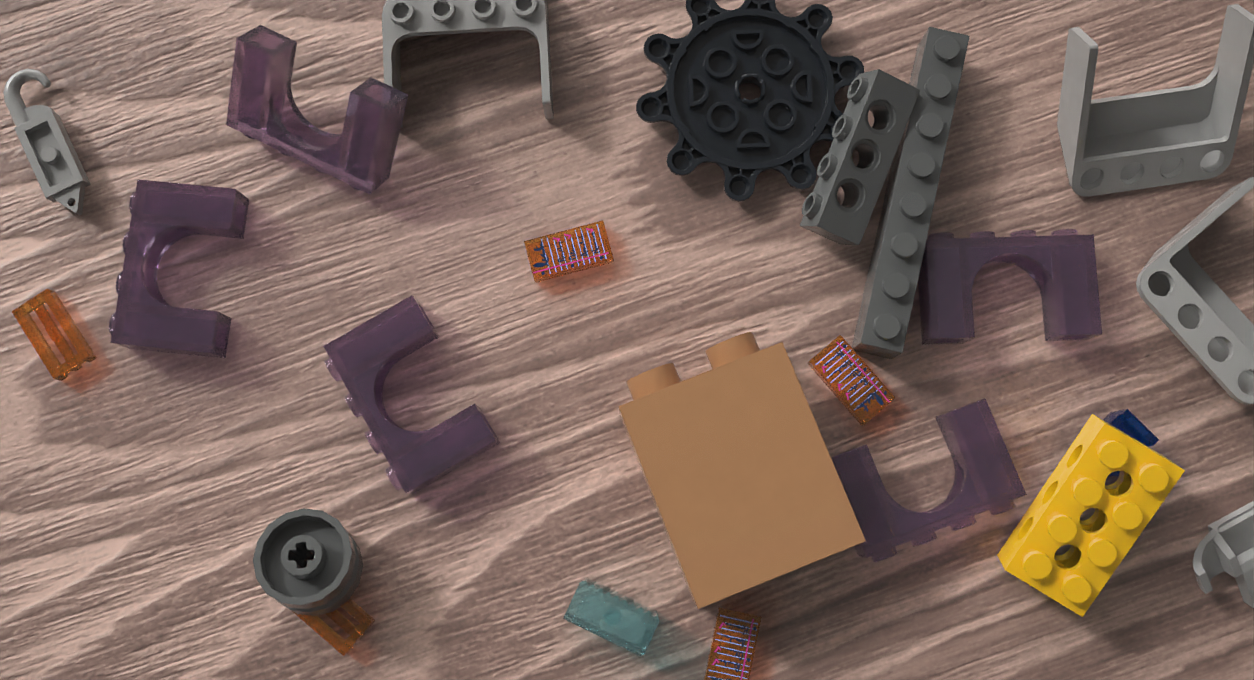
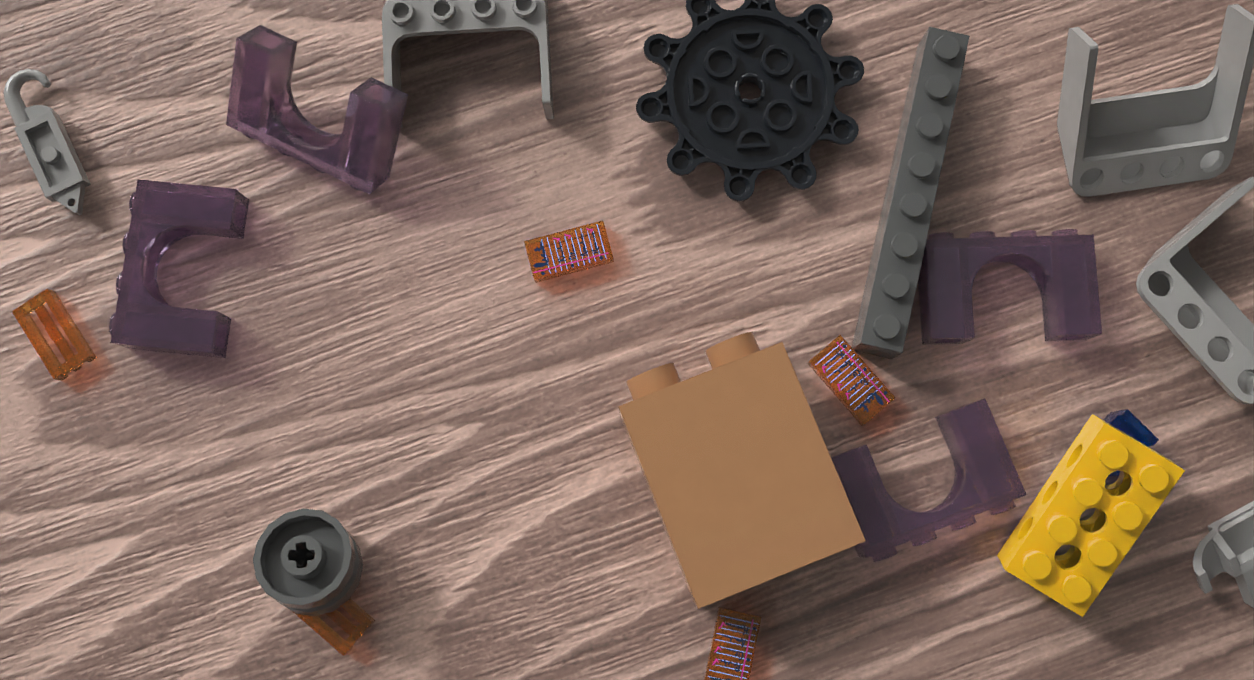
clear purple arch [323,295,500,494] -> none
clear light blue brick [563,578,660,657] -> none
dark grey brick [800,69,920,245] -> none

